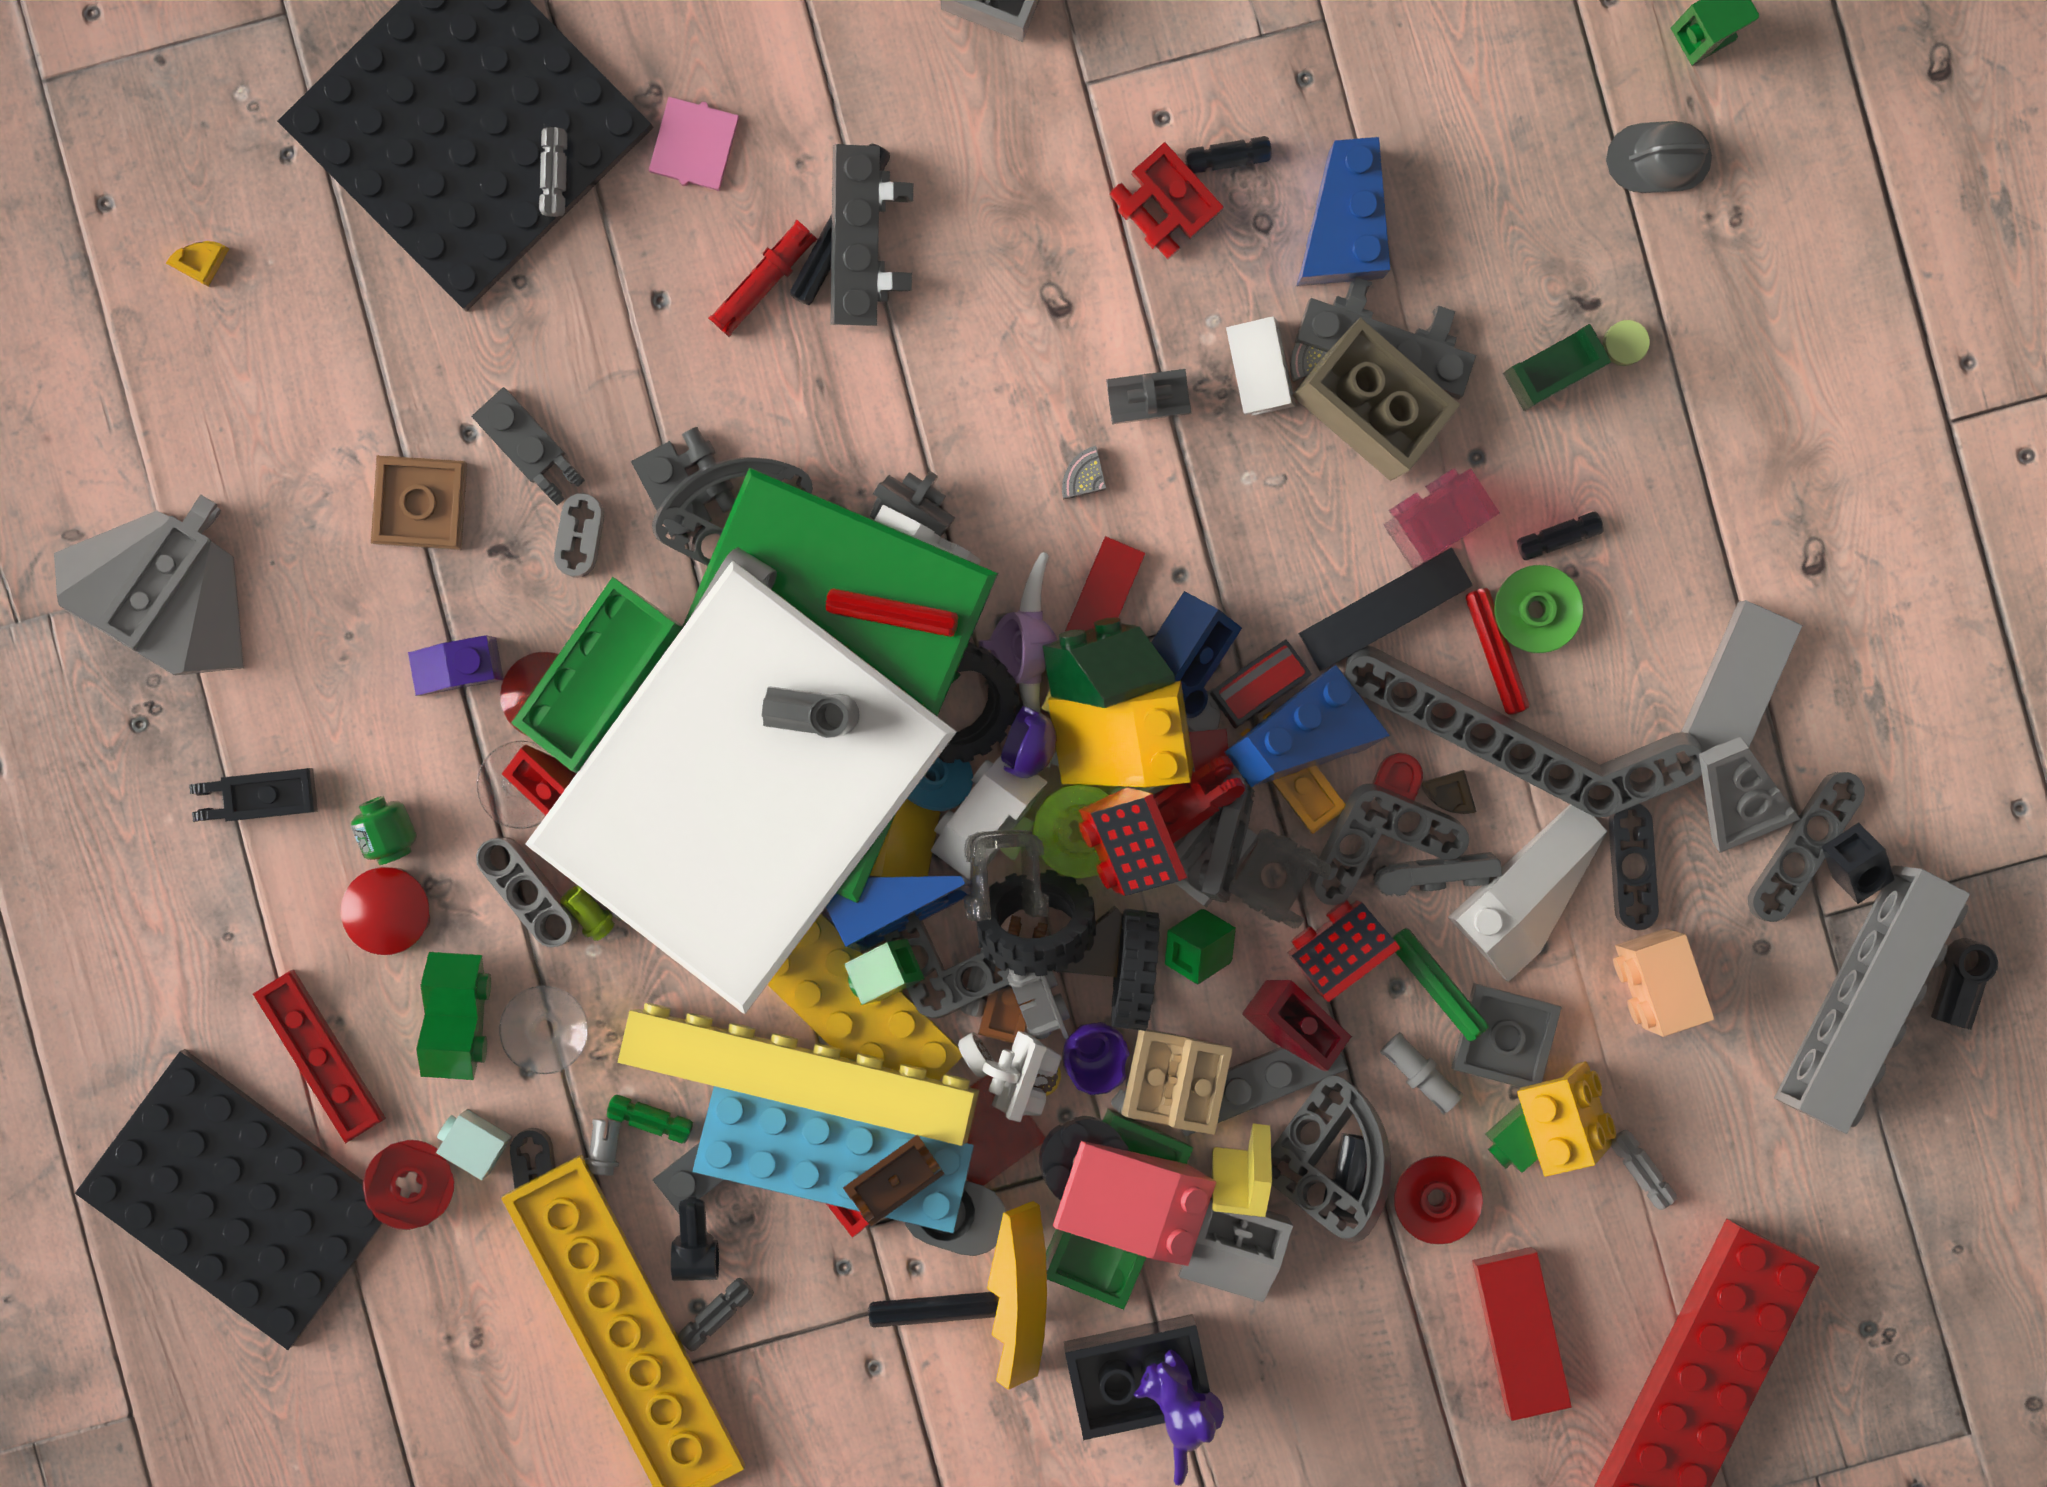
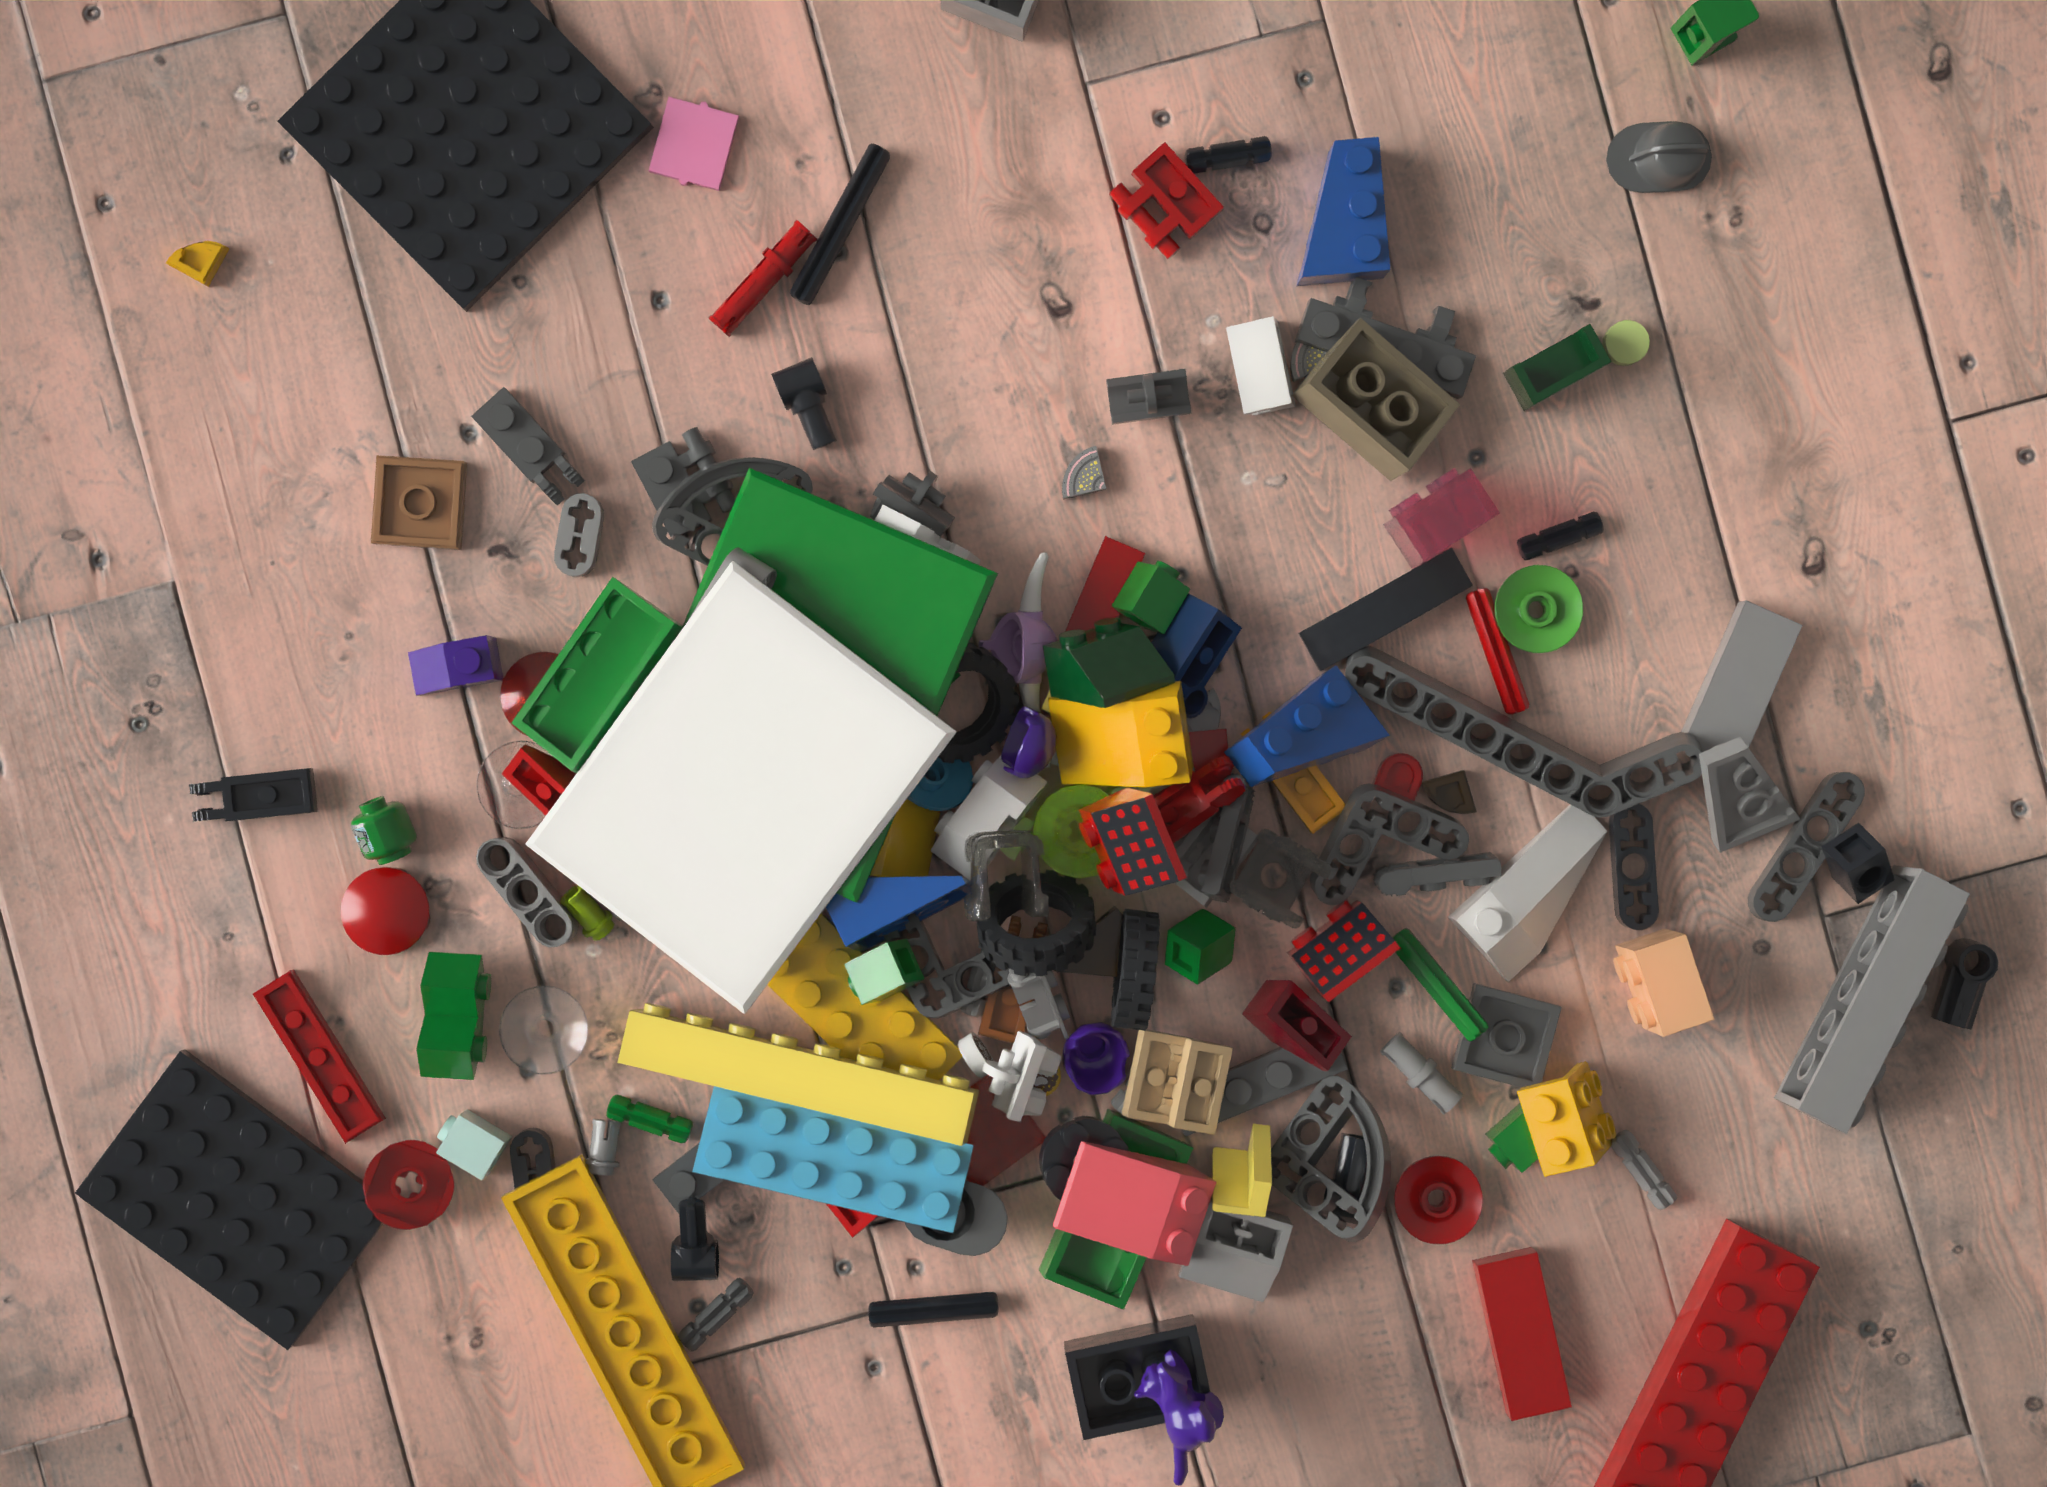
light grey panel [54,495,244,676] -> none
light grey axle [539,127,567,217] -> none
dark grey piece [761,686,859,738] -> none
red axle [825,589,958,637] -> none
dark grey hinge [830,144,914,326] -> none
reddish brown hinge [843,1135,945,1227] -> none
yellow slope [987,1201,1047,1390] -> none
slope [1209,639,1312,729] -> none
none -> black pin [771,357,837,450]
none -> green brick [1111,561,1190,634]

